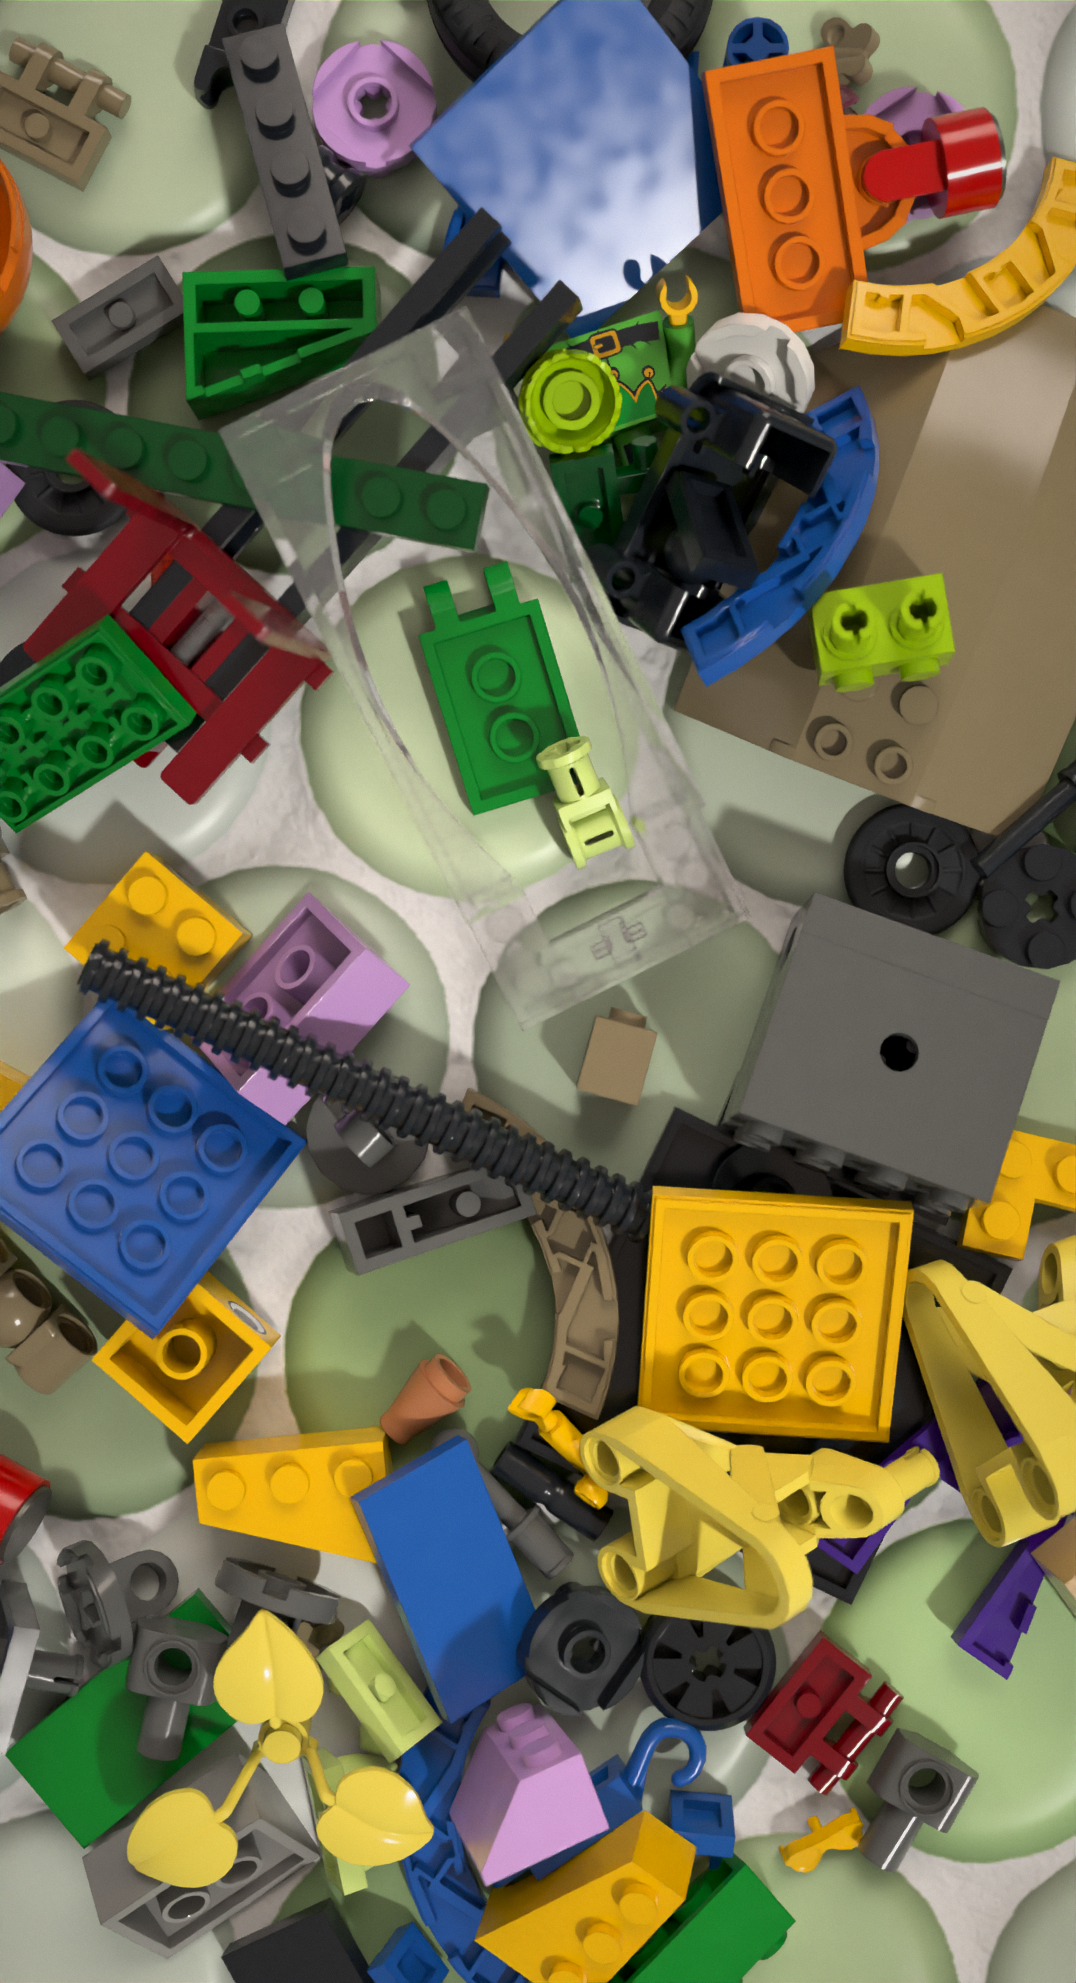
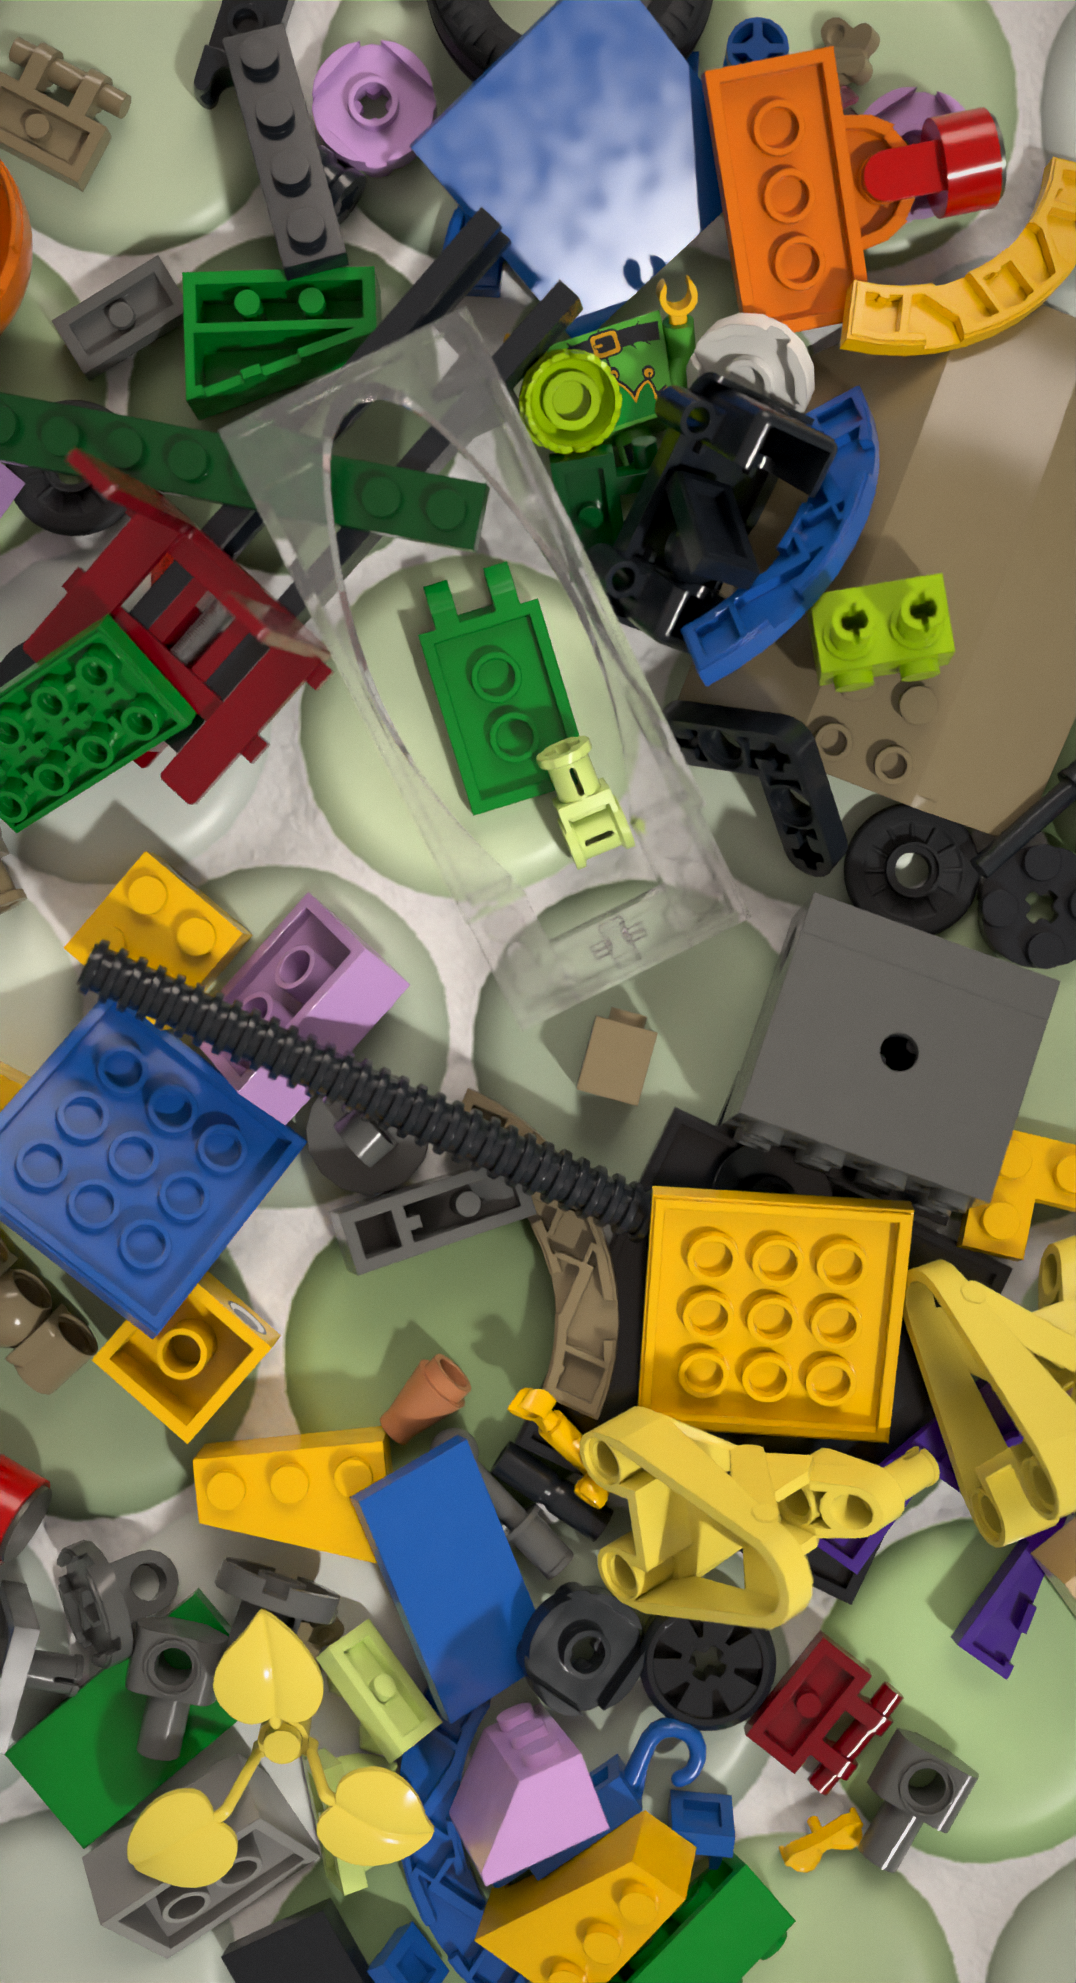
none -> black beam [648,700,848,877]

